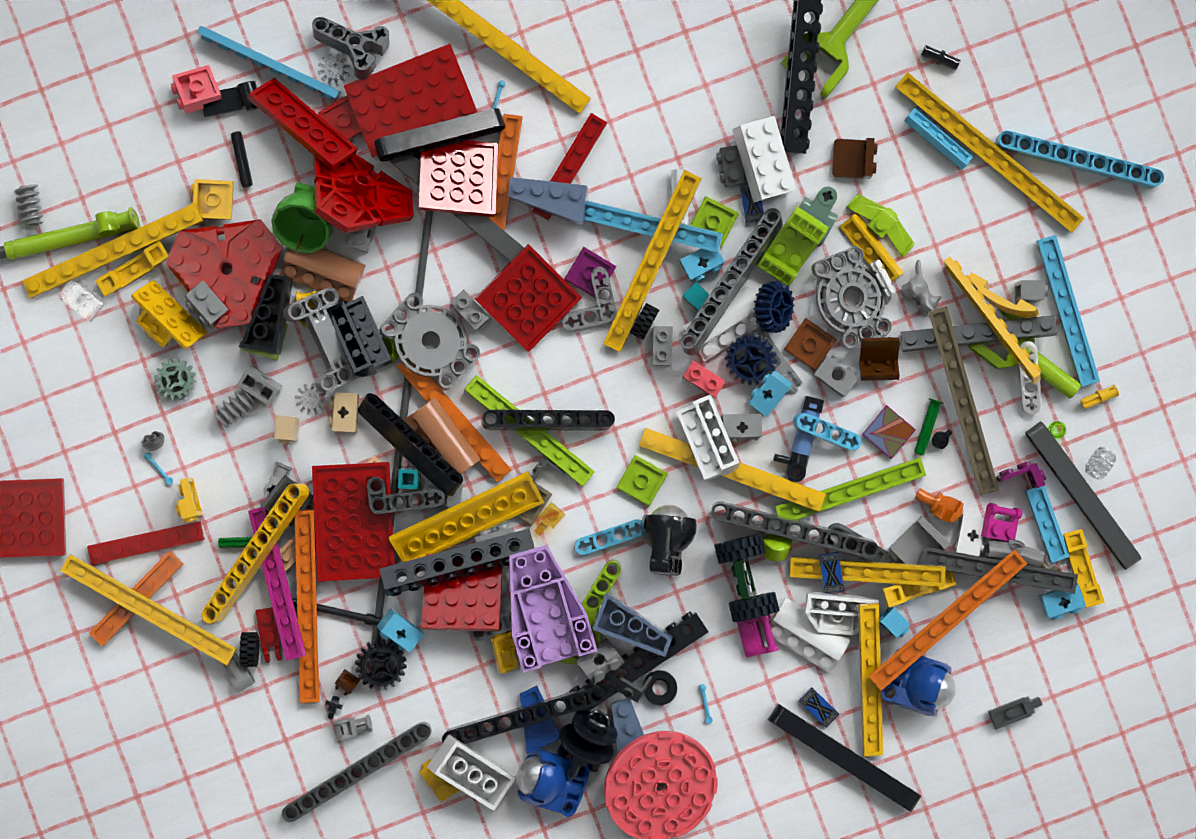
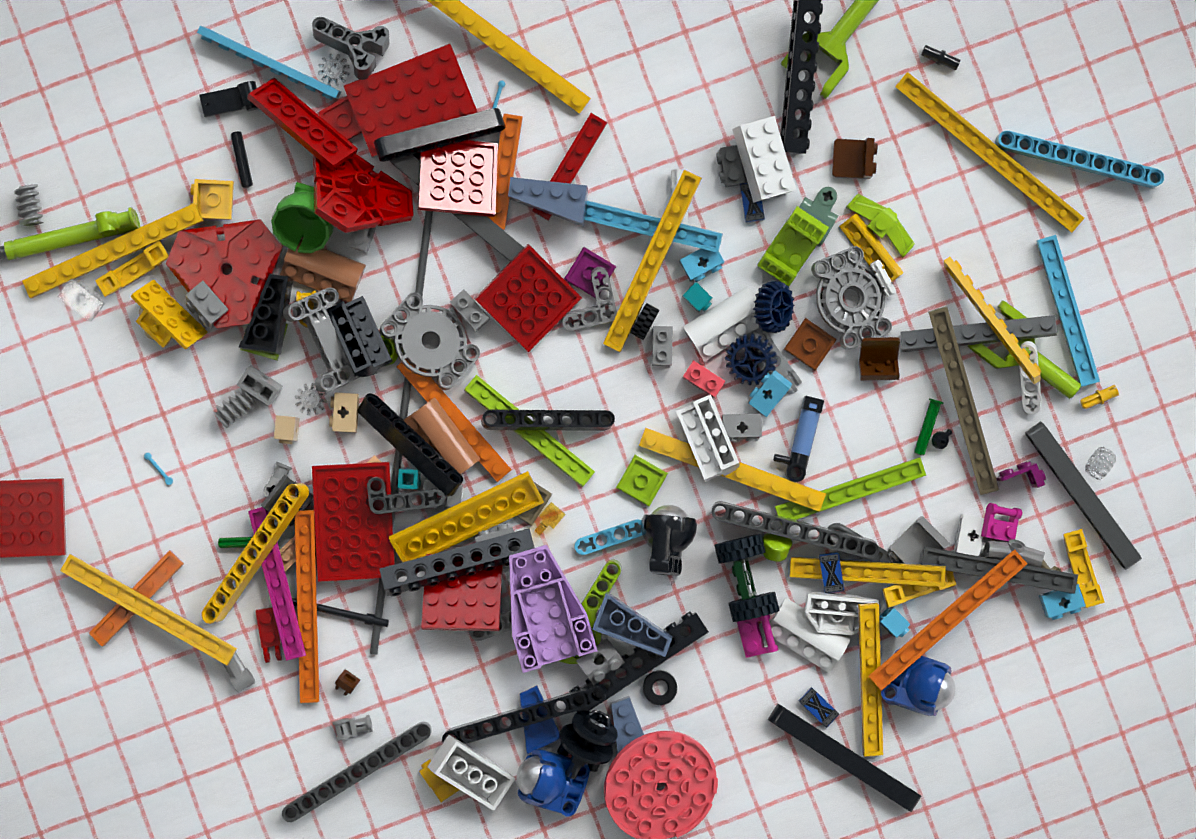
red plate [87,521,205,565] -> none
flat silver plate [141,431,164,451] -> none
sand green gear [154,358,197,400] -> none
coral plate [170,65,222,114] -> none
yellow plate [176,478,203,523] -> none
black tyre [239,632,259,667] -> none
black piece [325,696,343,719] -> none
black gear [355,638,407,691] -> none
medium azure brick [377,608,424,652] -> none
yellow plate [490,630,519,674] -> none
dark grey bracket [532,459,564,481] -> none
dark grey bracket [615,676,652,703] -> none
dark grey beam [680,208,783,356] -> none
lime tile [690,196,739,248] -> none
medium azure hinge [699,684,713,724] -> none
medium azure beam [793,413,861,450] -> none
light grey brick [813,355,859,397] -> none
tile [862,405,916,459] -> none
light grey animal [901,260,941,316] -> none
medium azure plate [904,108,973,170] -> none
orange piece [914,488,964,523] -> none
yellow slope [969,272,1039,318] -> none
dark grey hinge [988,696,1043,730] -> none
light grey brick [1015,280,1048,302] -> none
medium azure plate [1025,486,1070,563] -> none
clear neon green bush [1048,421,1066,438] -> none

